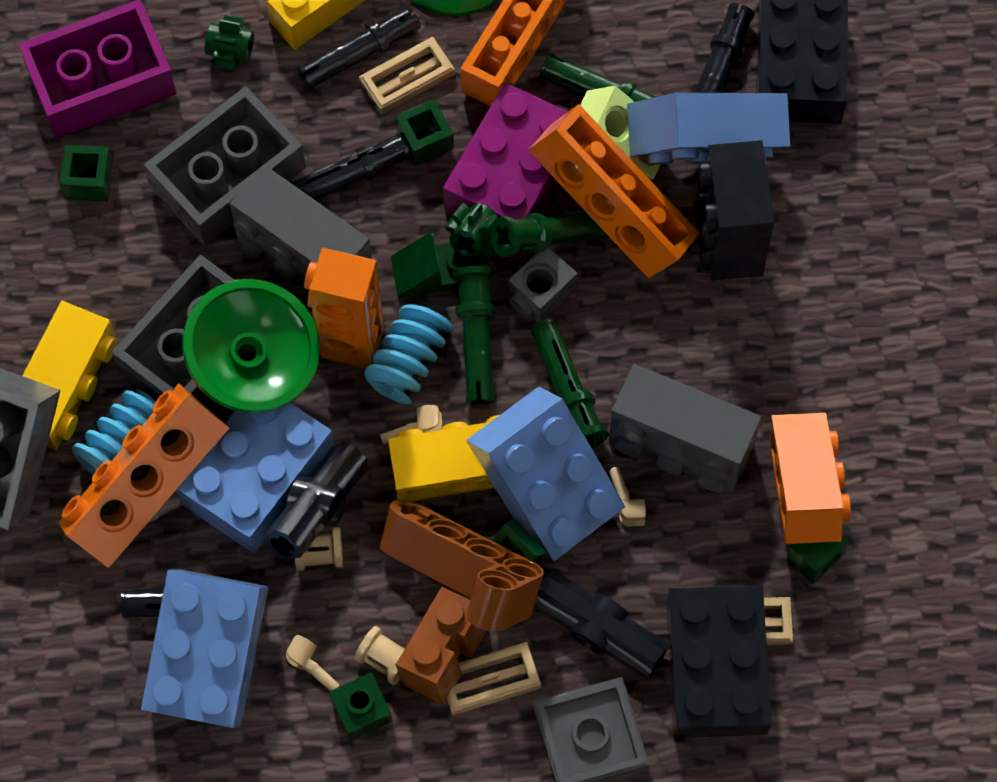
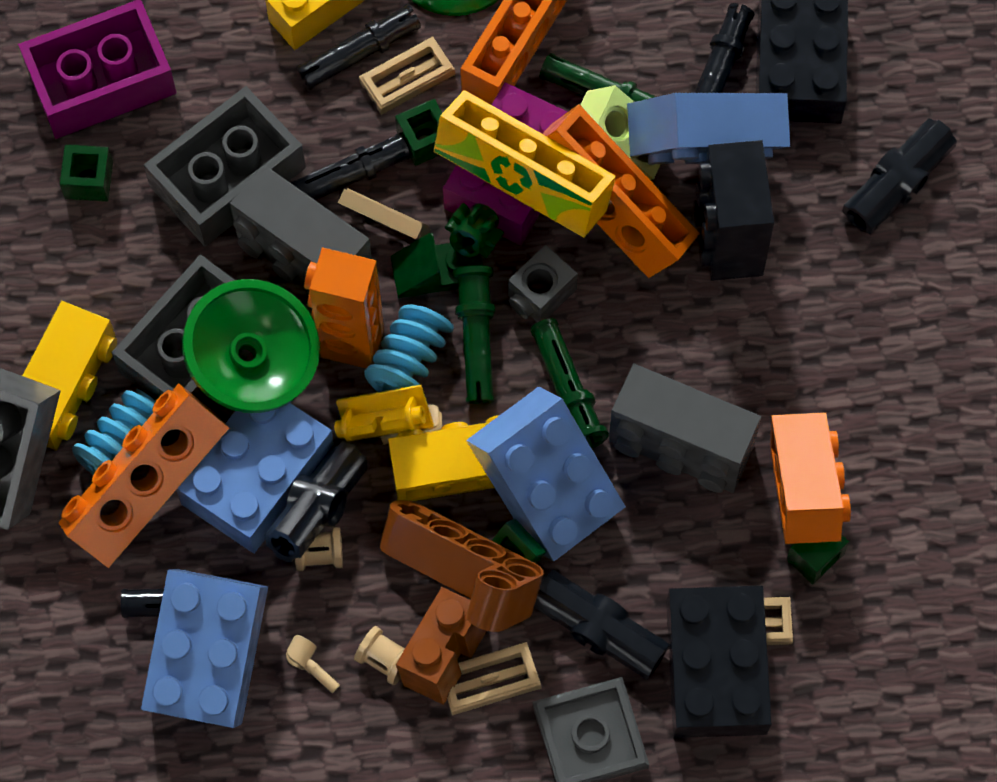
dark green gear [204,14,255,71] -> none
dark green plate [329,672,393,742] -> none
dark green pin [490,212,609,257] -> none
tan hand [608,467,646,527] -> none
none -> yellow hinge [334,385,434,442]
none -> tan tile [338,188,431,240]
none -> yellow brick [433,90,616,238]
none -> black piece [842,118,957,235]

